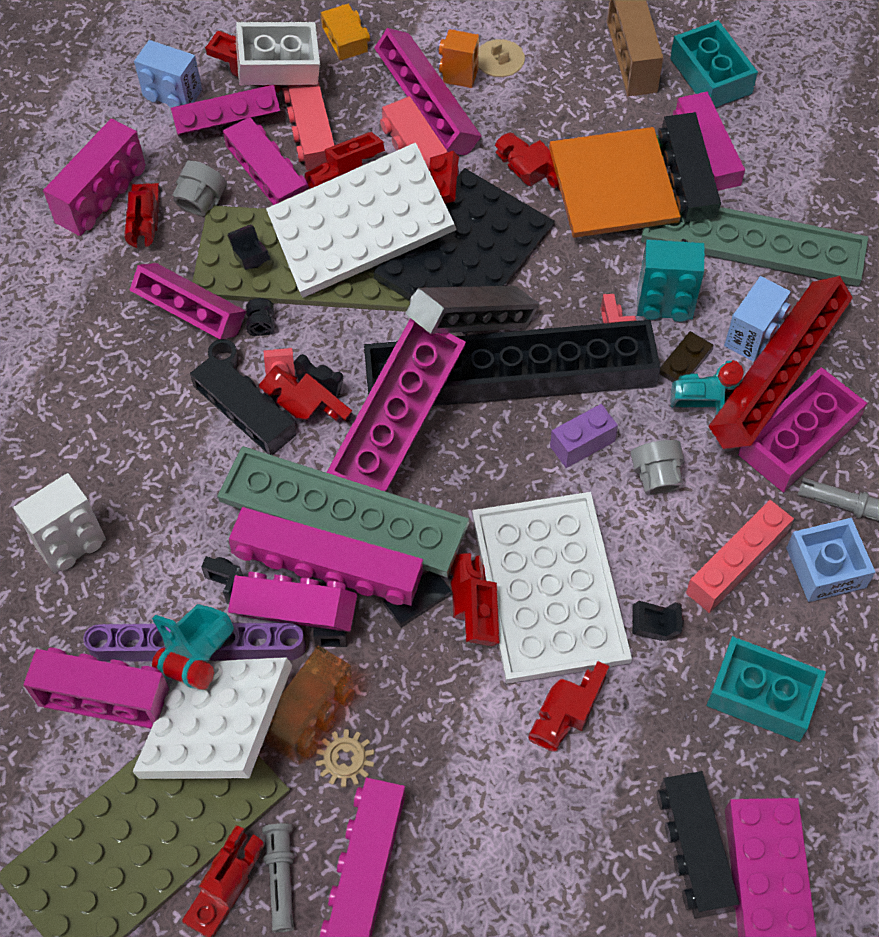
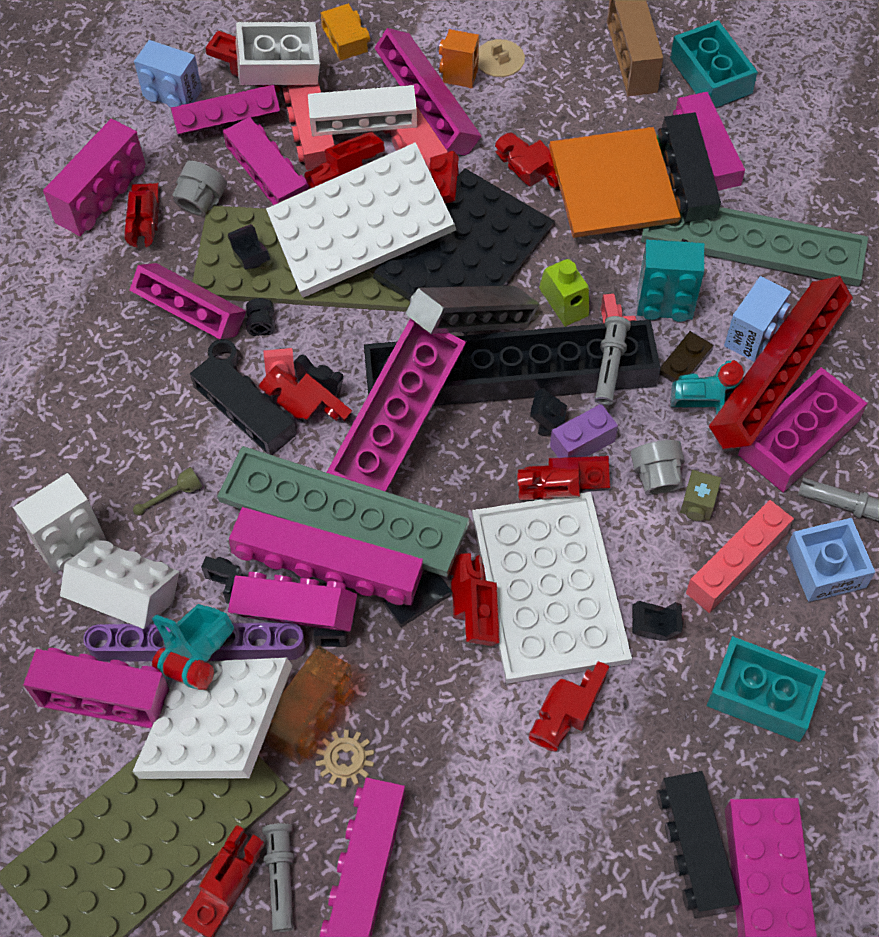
none -> white brick [60,540,179,629]
none -> olive hinge [133,467,203,516]
none -> white brick [308,85,417,136]
none -> red plate [517,456,610,500]
none -> black bracket [530,389,567,436]
none -> lime torso [539,259,589,327]
none -> light grey pin [594,316,631,405]
none -> olive brick [680,470,721,521]

